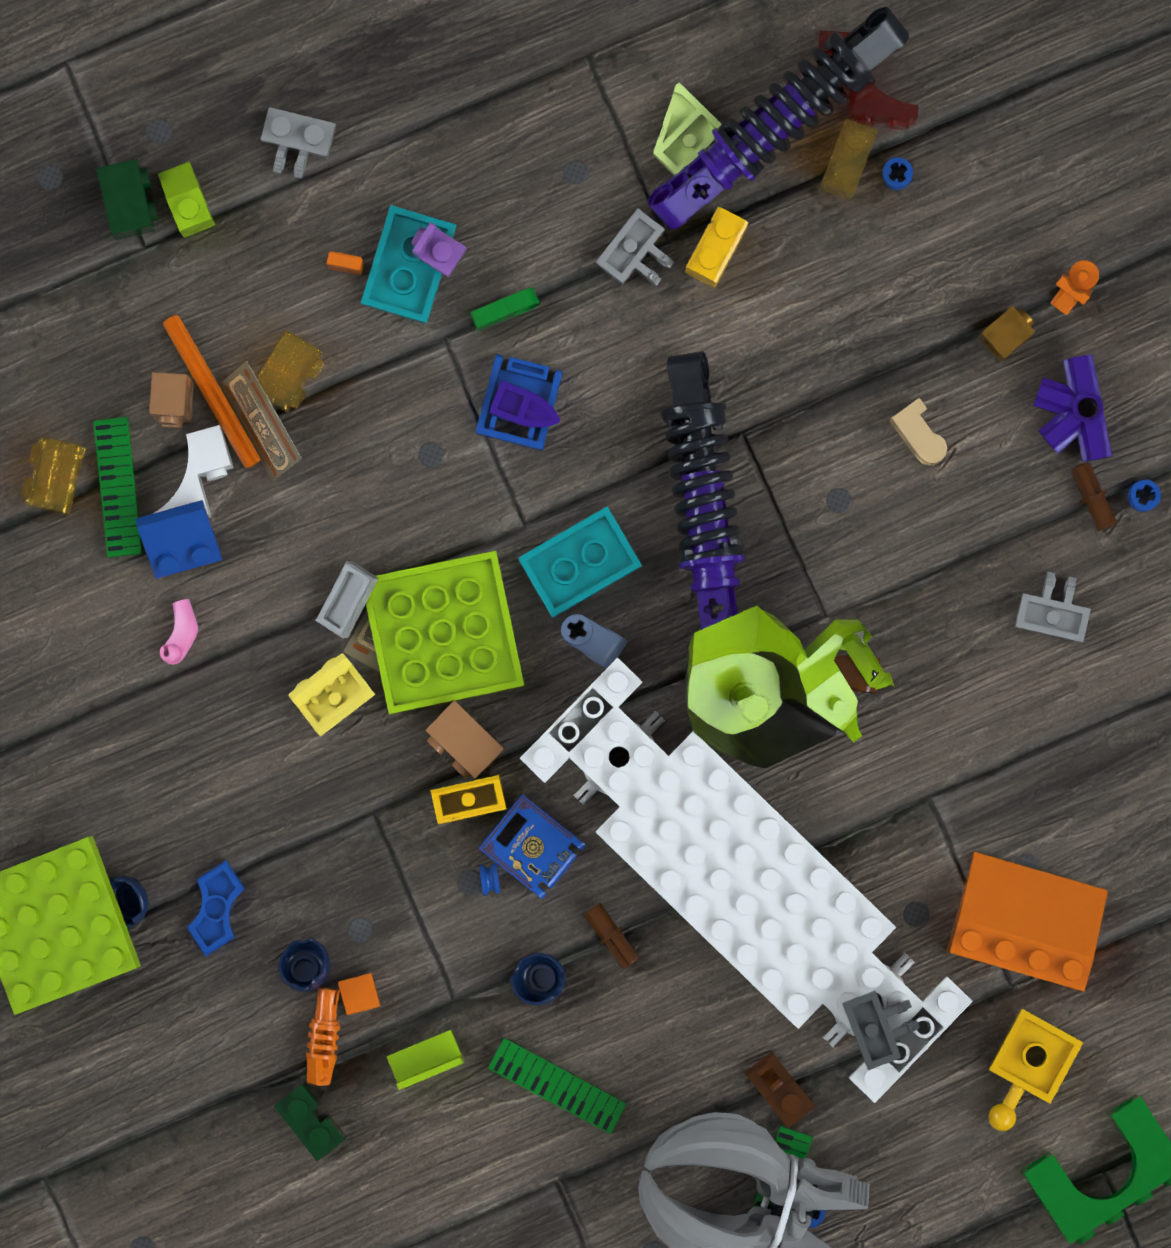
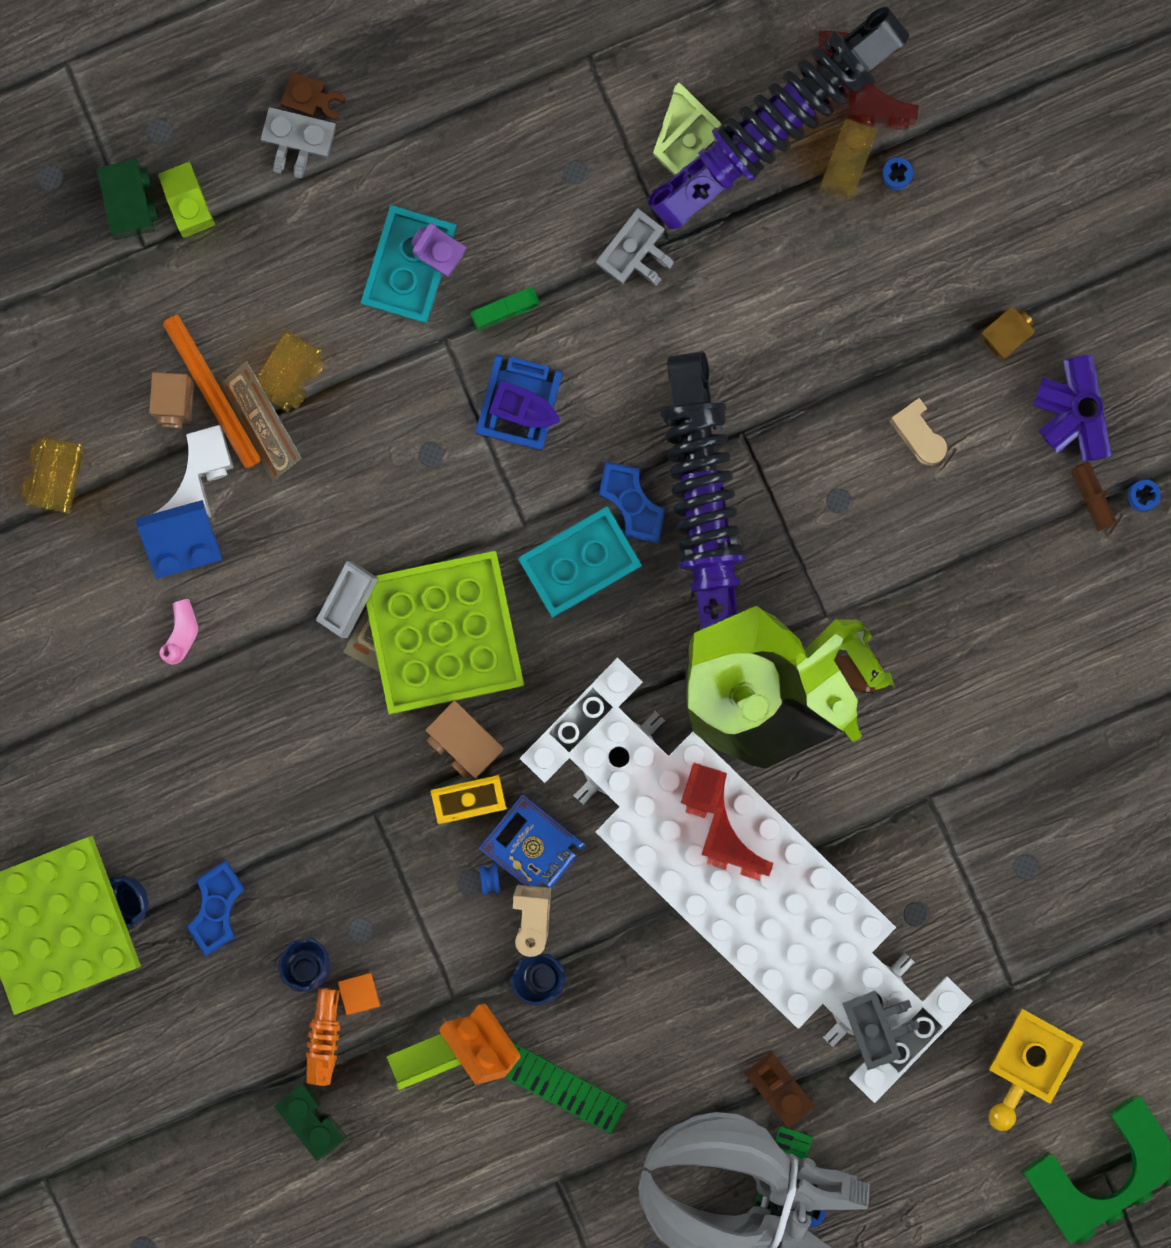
green tile [93,417,143,558] -> none
light yellow bracket [288,653,375,737] -> none
orange tile [326,251,365,276] -> none
sand blue piece [560,614,628,669] -> none
reddish brown axle [583,902,638,969] -> none
yellow brick [685,206,749,288] -> none
orange slope [946,852,1108,992] -> none
light grey hinge [1014,572,1091,643] -> none
orange hips [1051,260,1099,315] -> none
none -> reddish brown plate [281,72,346,120]
none -> orange bracket [438,1003,521,1085]
none -> tan leg [513,885,551,957]
none -> blue tile [598,462,666,544]
none -> clear red arch [680,762,773,881]

